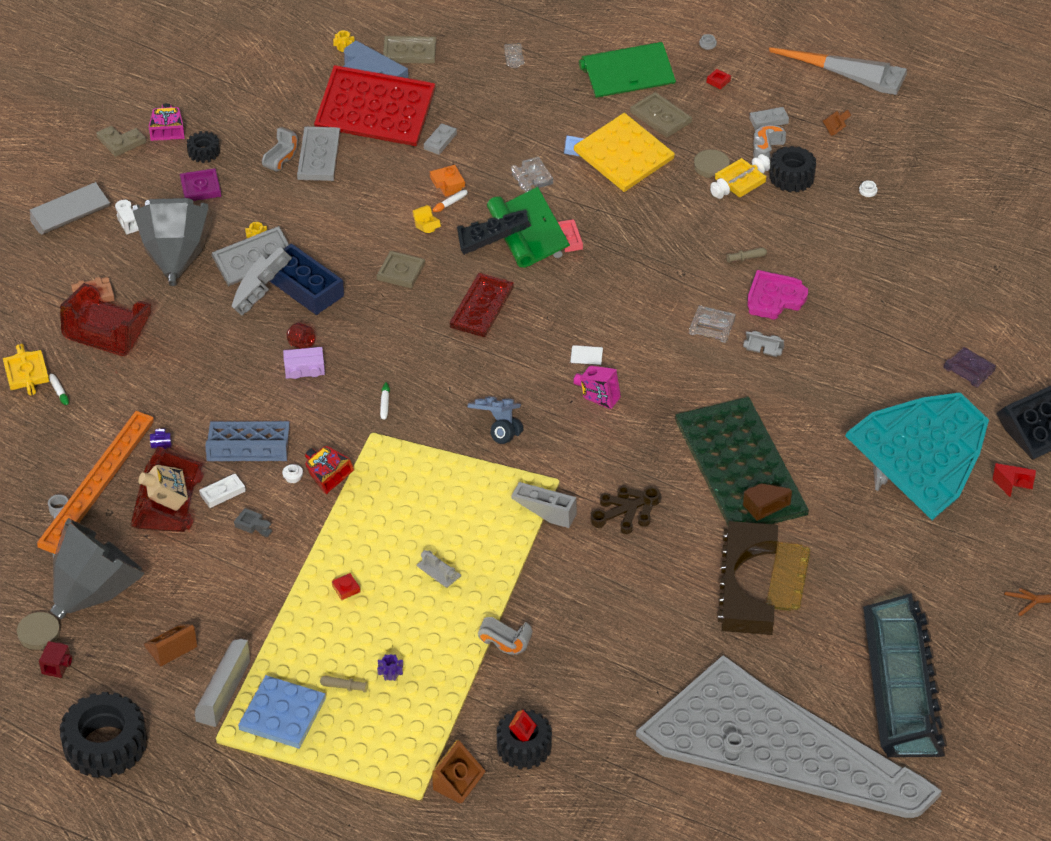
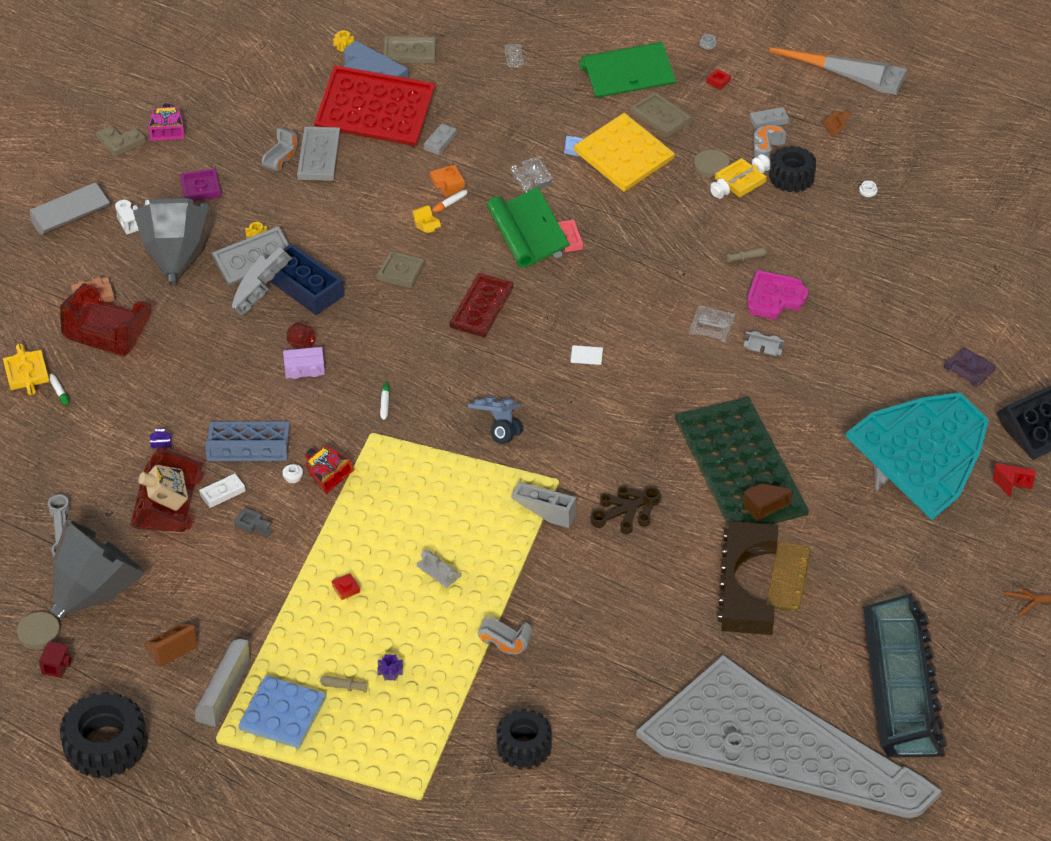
orange plate [37,411,154,554] -> none
black tyre [187,131,220,163] -> none
dark orange slope [432,740,486,803] -> none
black wing [457,209,531,255] -> none
red plate [509,710,537,742] -> none
dark pink torso [574,366,621,409] -> none

